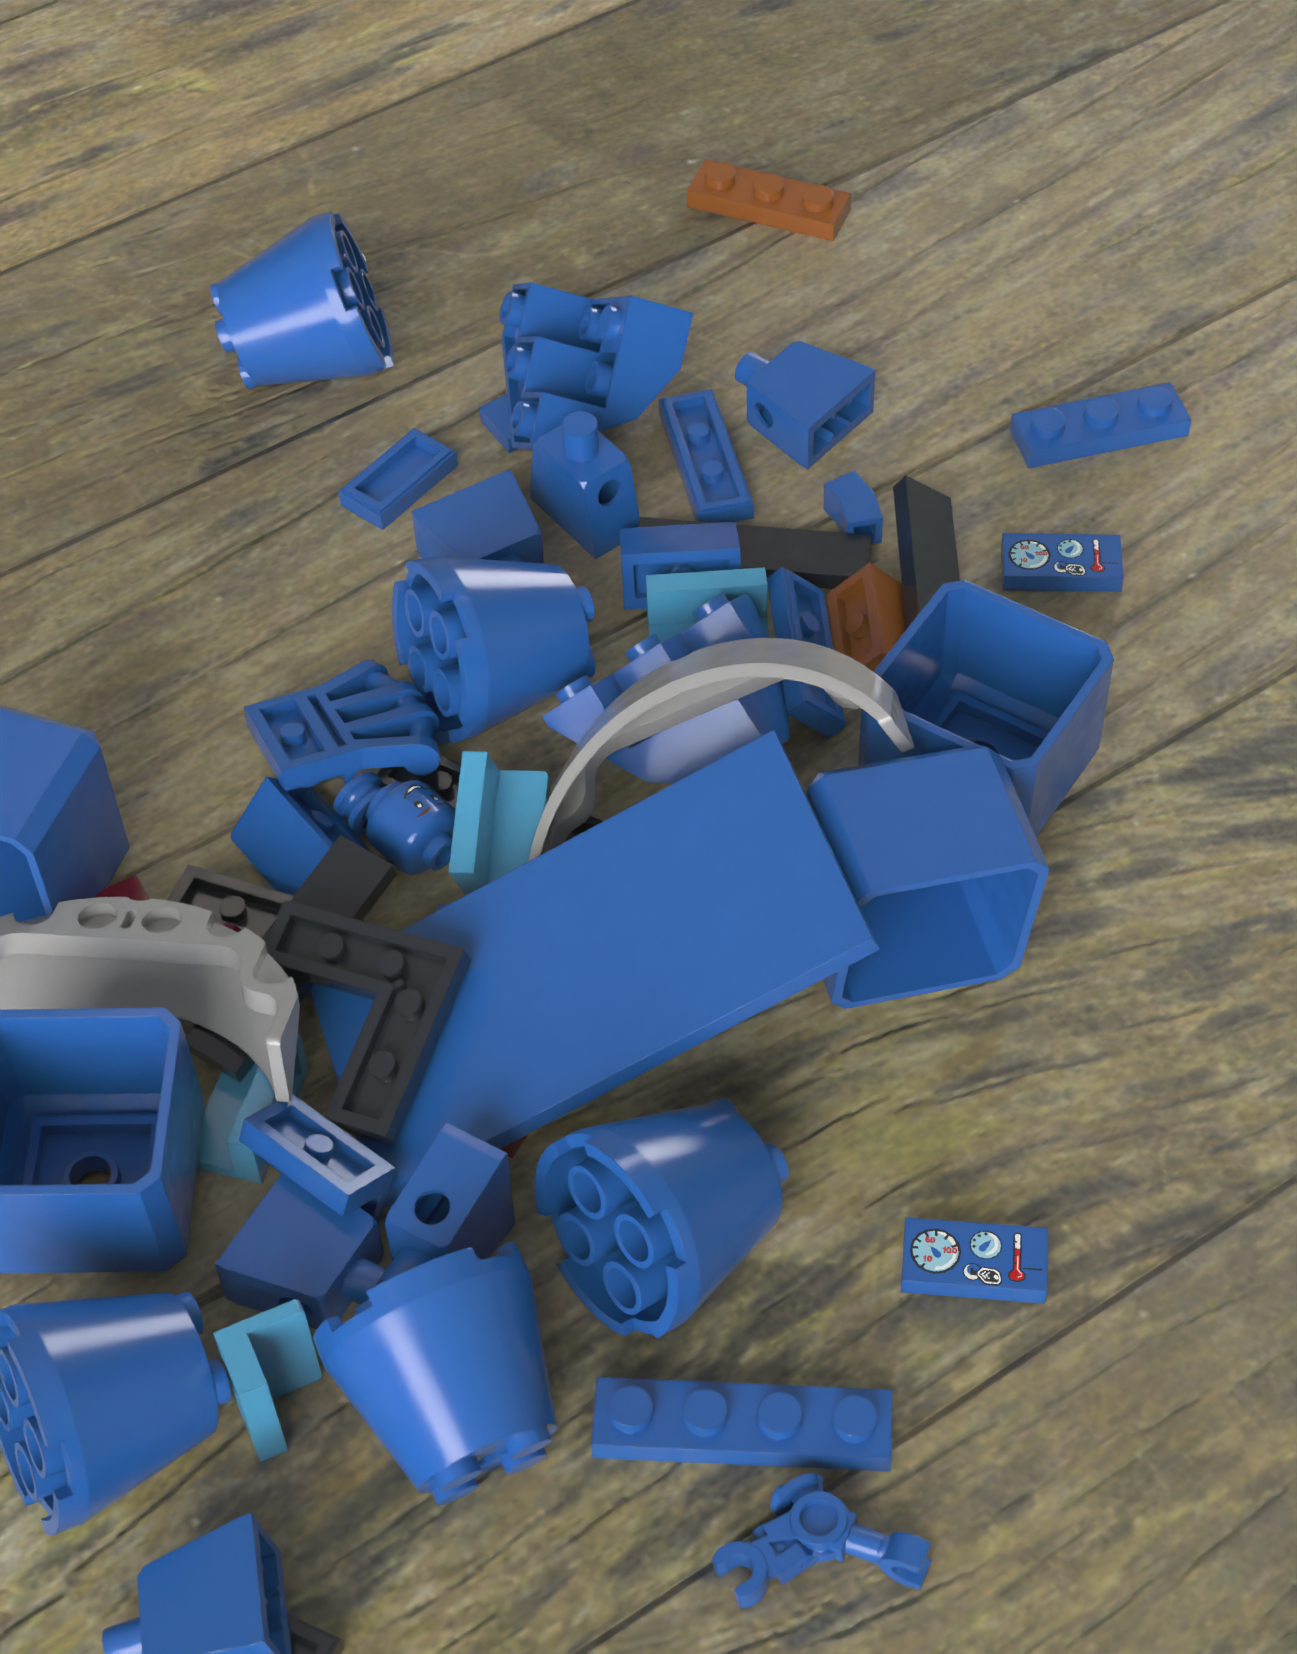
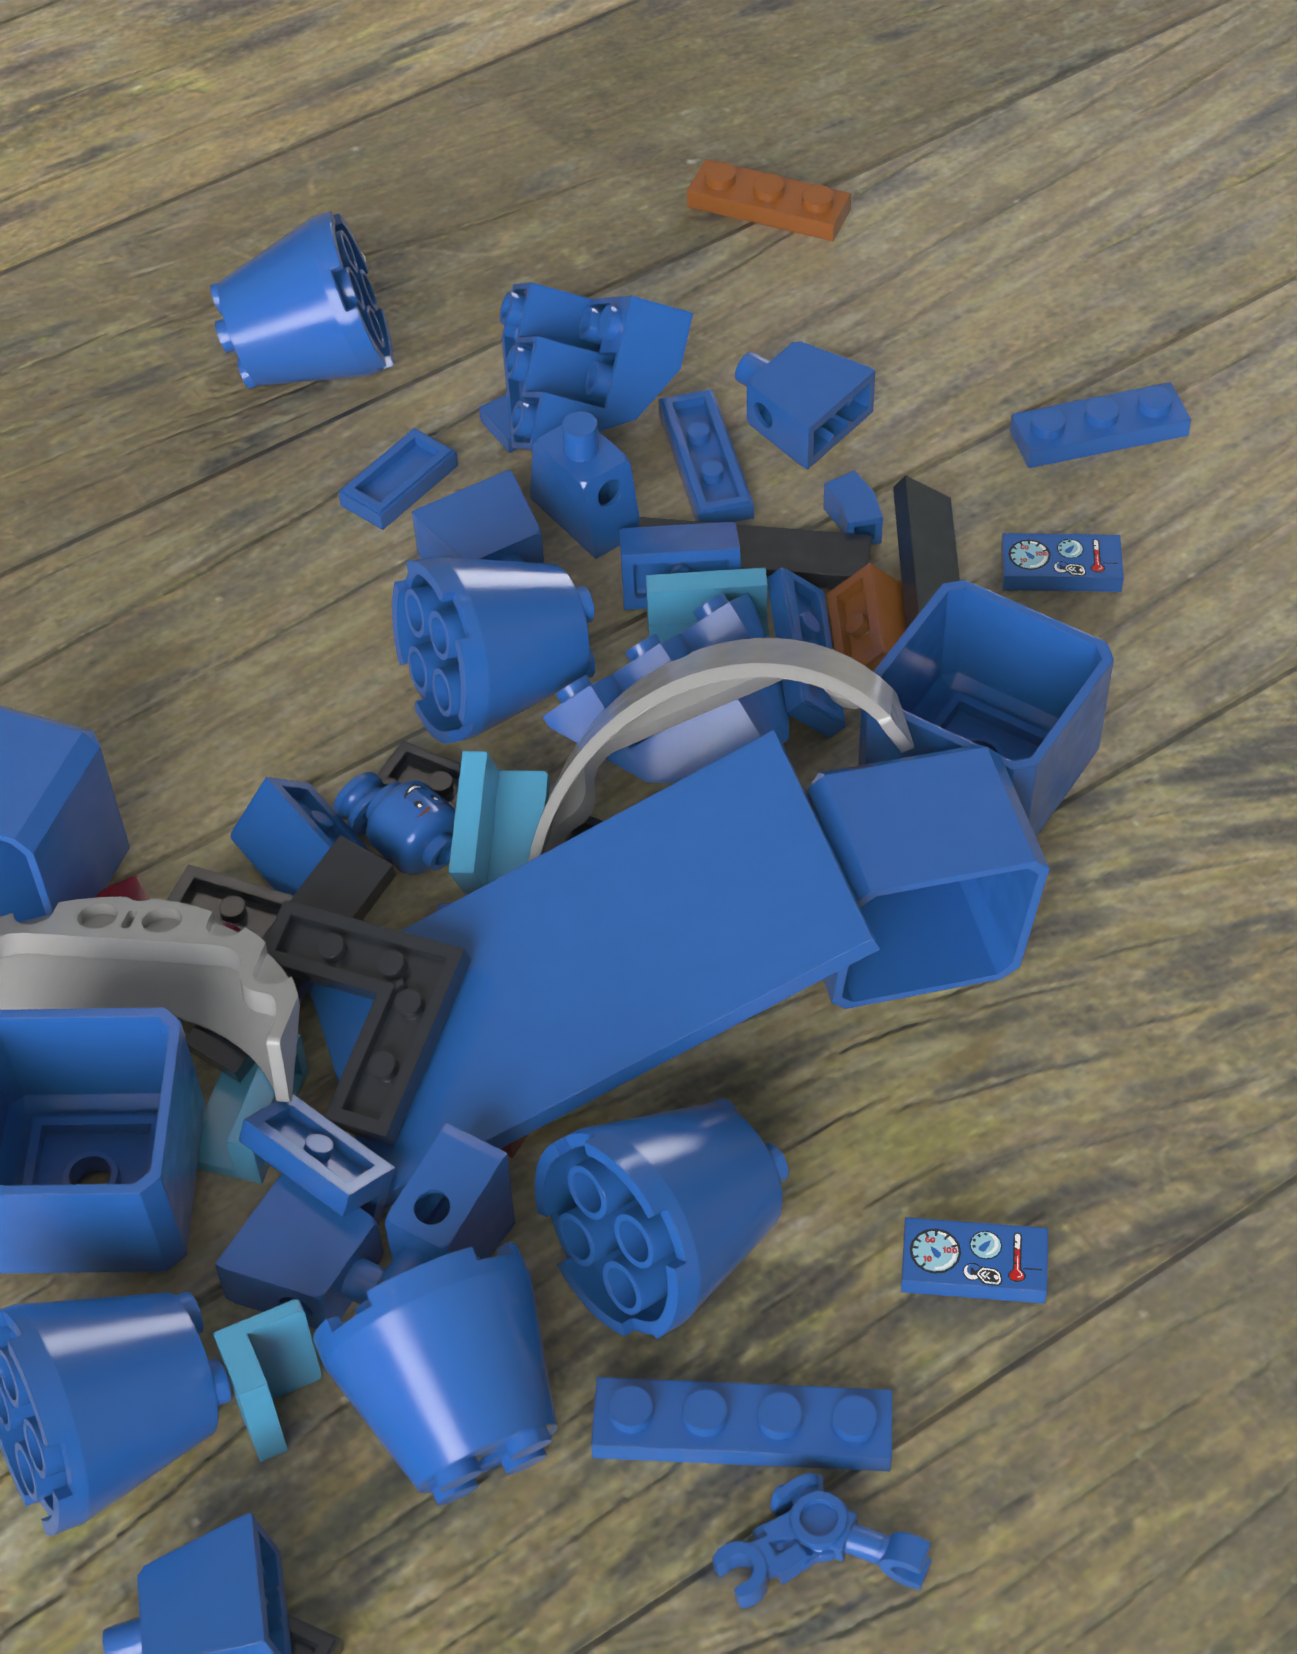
blue plate [244,660,440,791] -> none

